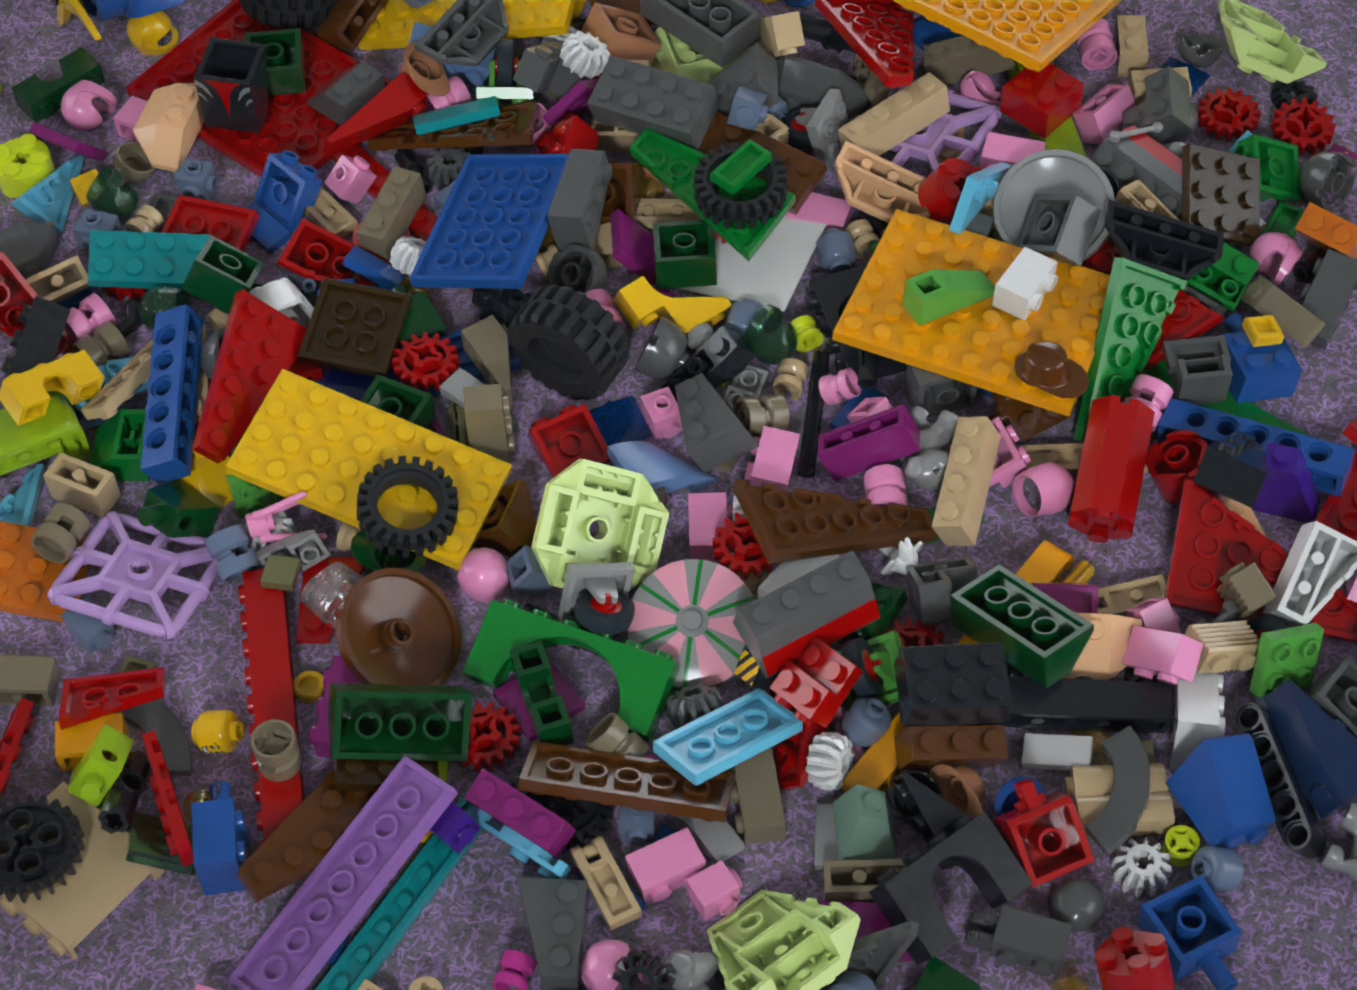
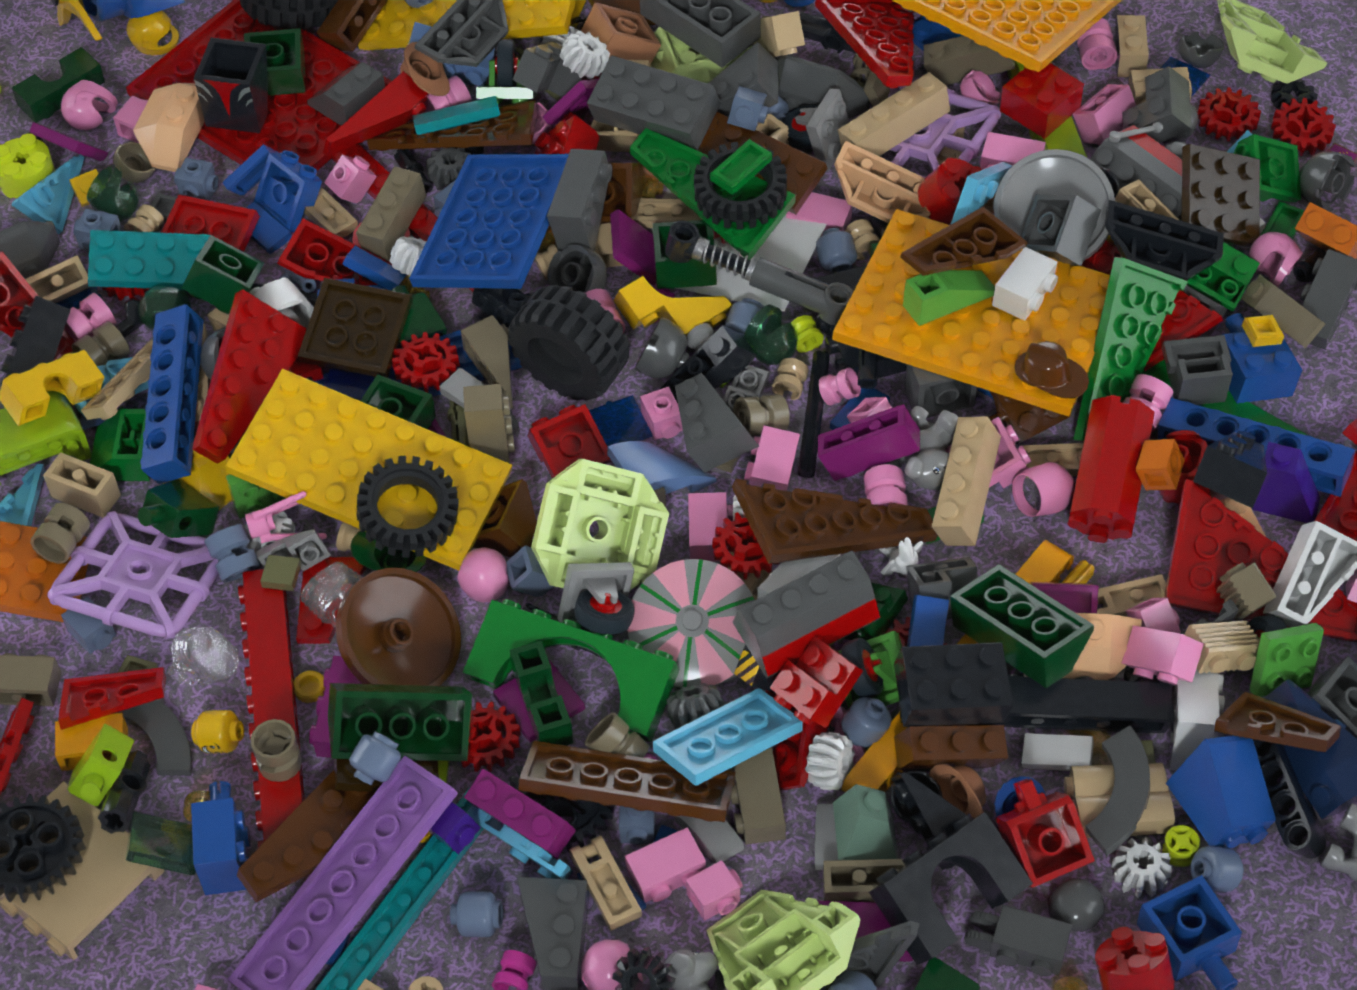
red wing [141,730,193,867] -> none
none -> clear piece [166,627,239,689]
none -> blue tile [222,144,279,196]
none -> sand blue head [349,731,401,785]
none -> sand blue head [450,891,503,937]
none -> piece [665,220,853,325]
none -> reddish brown wedge [900,207,1028,276]
none -> blue tile [907,595,949,647]
none -> orange brick [1136,439,1185,491]
none -> reddish brown wing [1214,692,1341,752]

